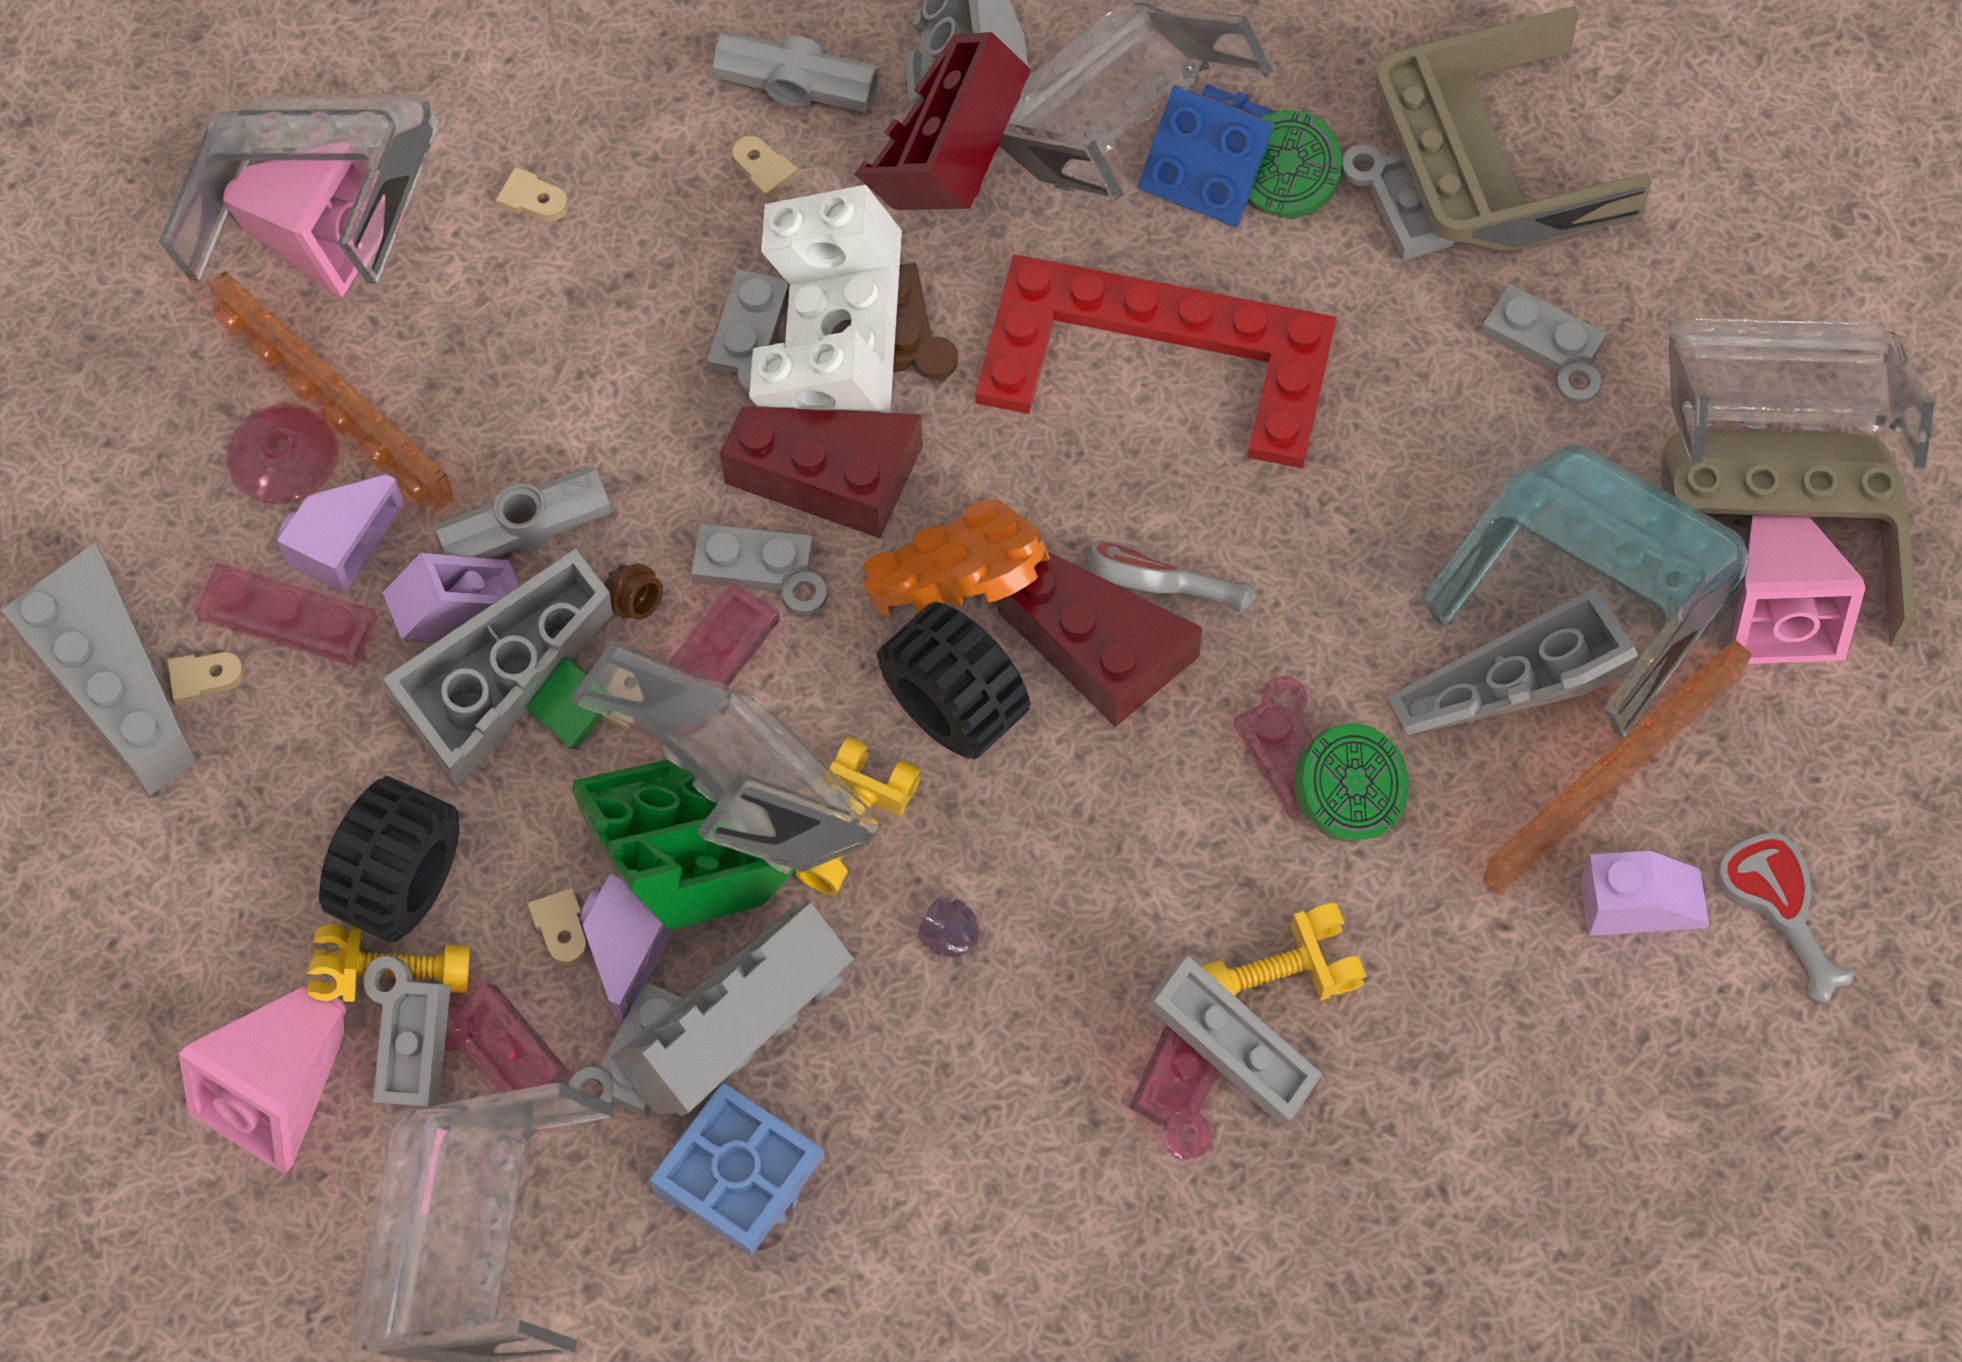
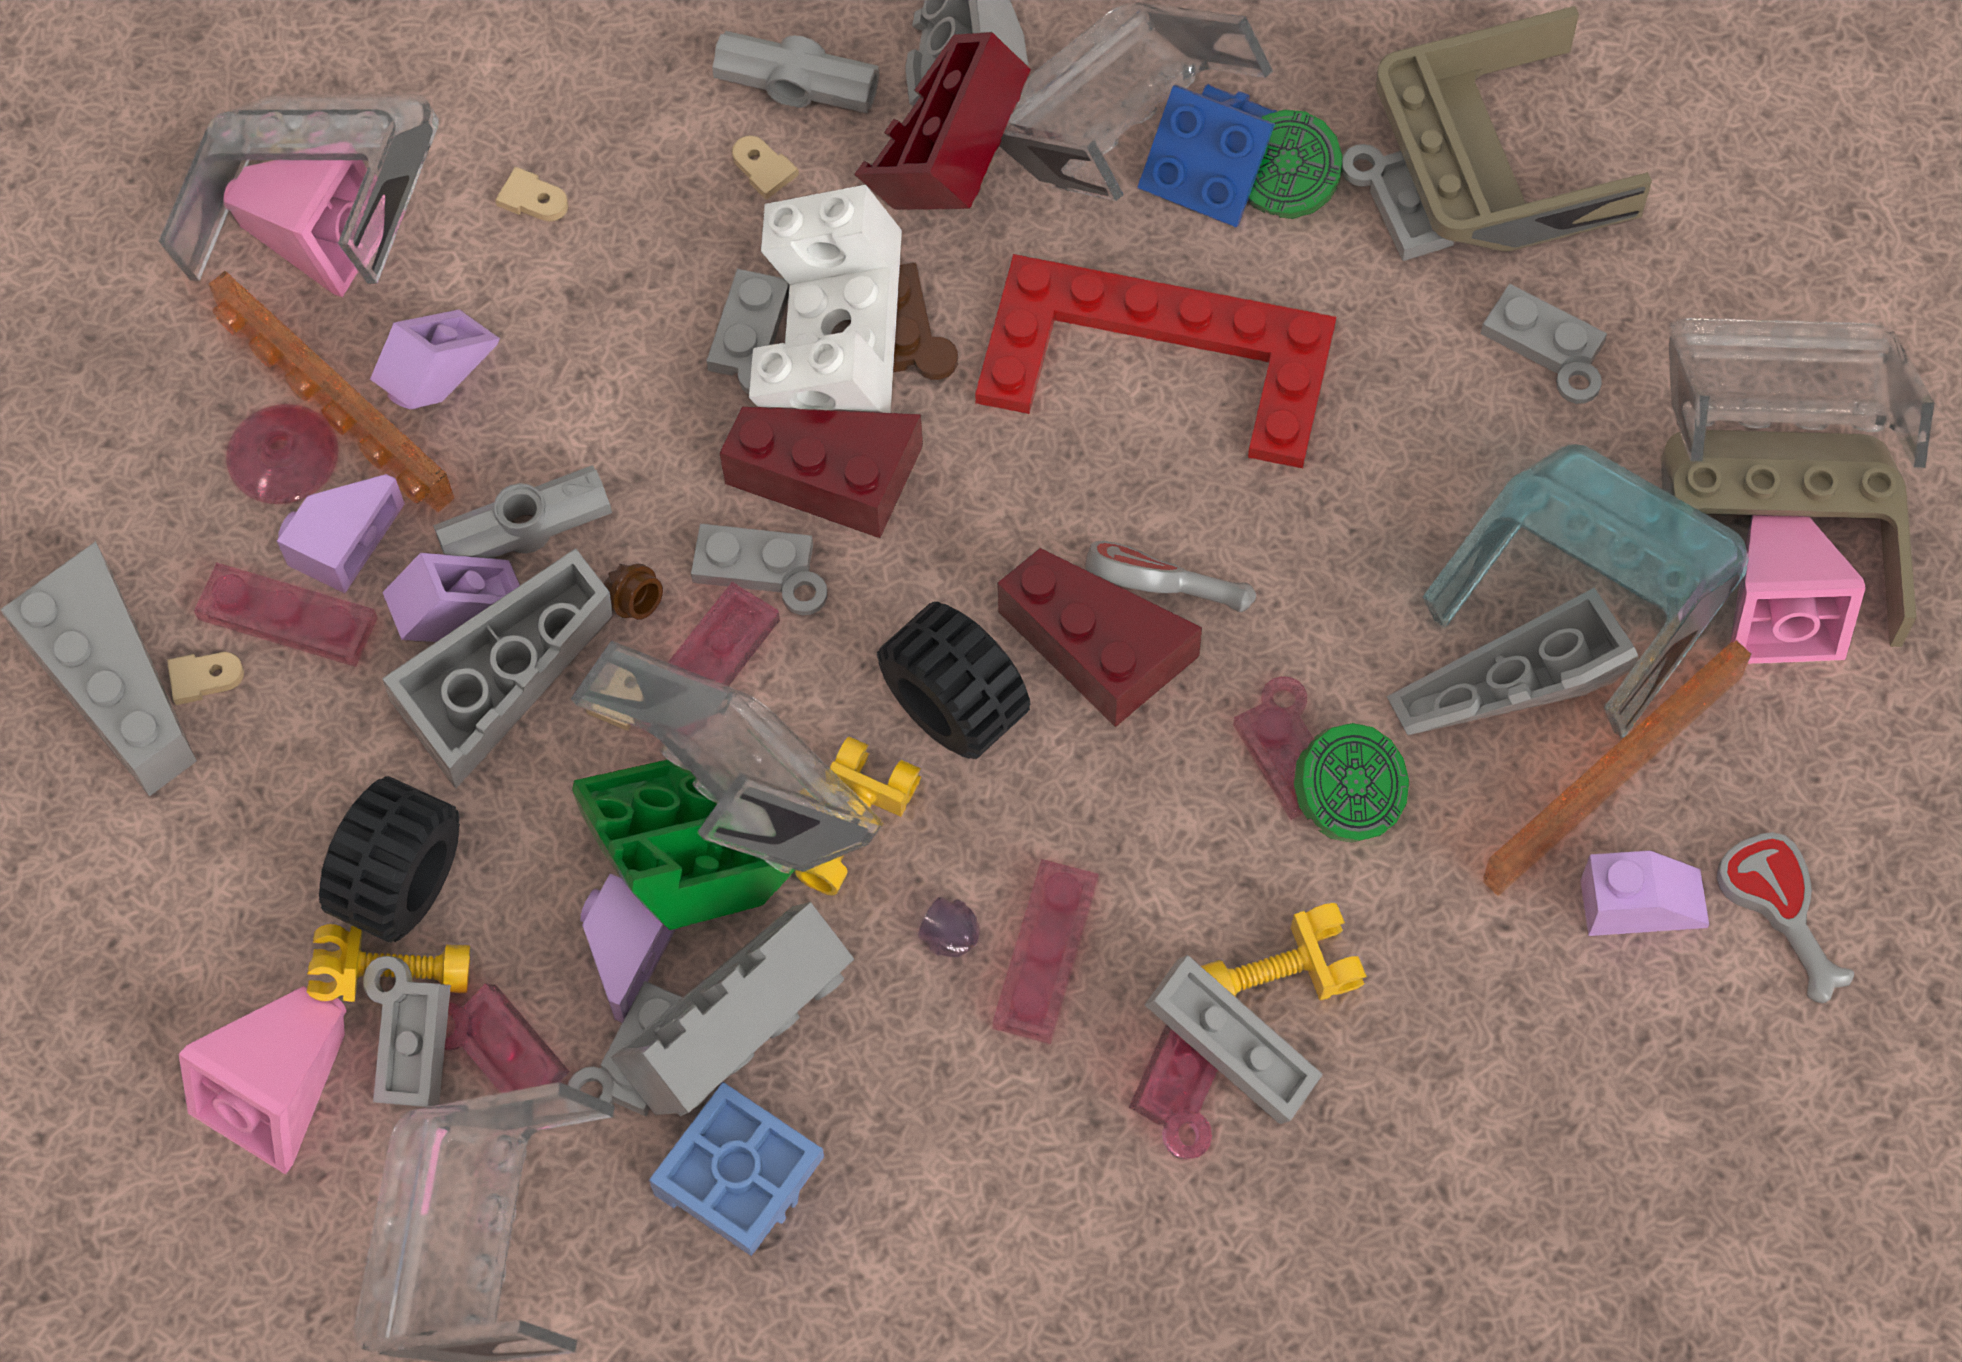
green piece [526,657,611,750] -> none
tan piece [527,887,587,966] -> none
orange plate [863,498,1050,616] -> none
none -> lavender slope [370,310,500,409]
none -> clear pink plate [993,859,1099,1044]

